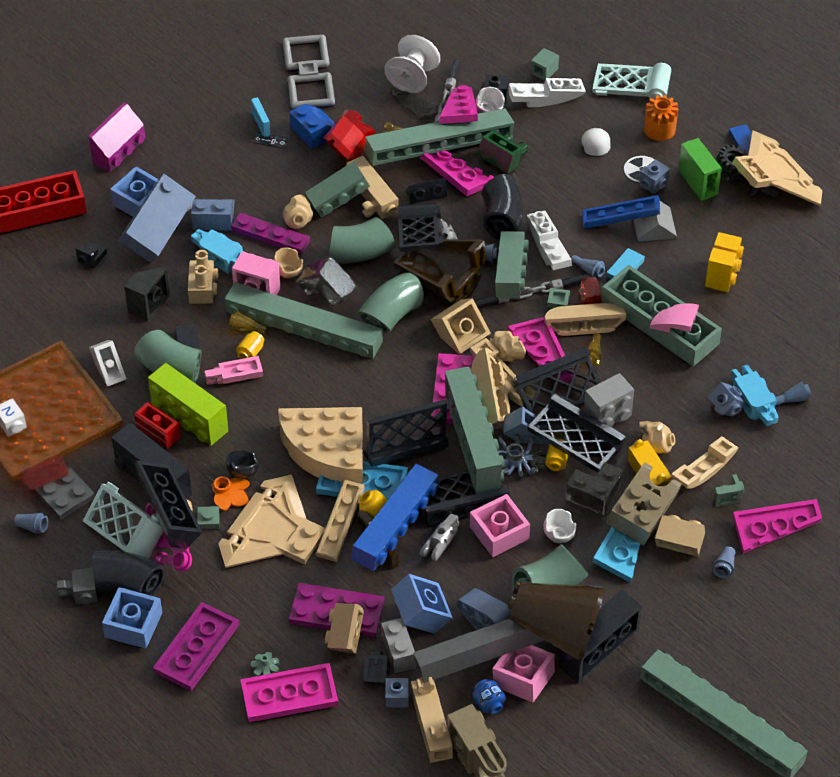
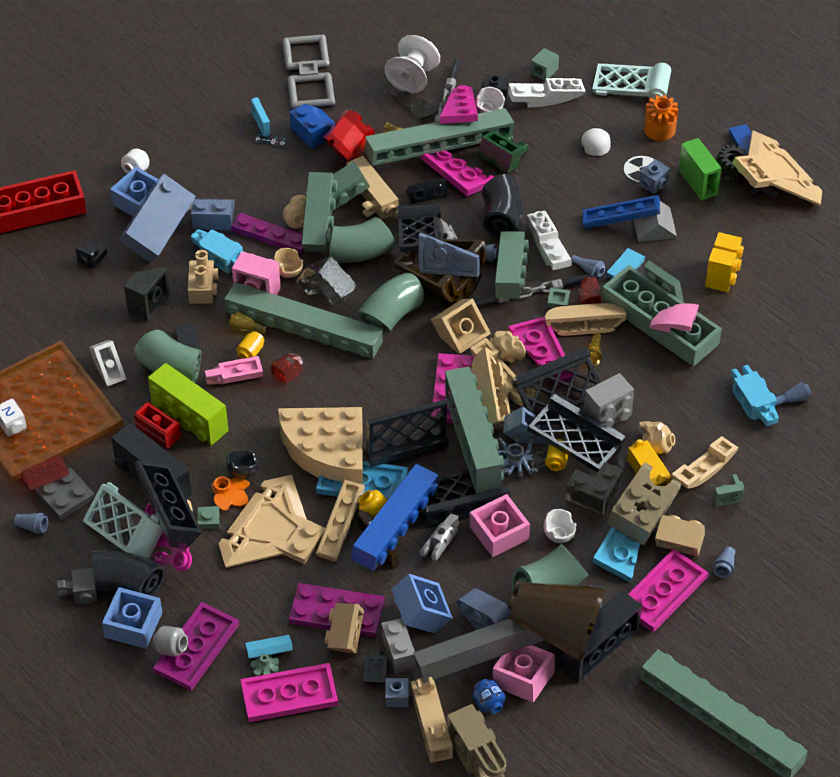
slope [88,103,145,172] -> none
sand blue brick [708,382,746,417] -> none
dark pink wing [732,499,822,554] -> none
none -> white head [121,149,149,174]
none -> light grey head [153,626,188,656]
none -> medium azure tile [245,635,293,658]
none -> clear red rock [271,353,303,383]
none -> sand green brick [302,172,337,253]
none -> sand blue wing [419,233,479,277]
none -> dark pink plate [629,549,708,633]
none -> sand green plate [644,261,684,301]

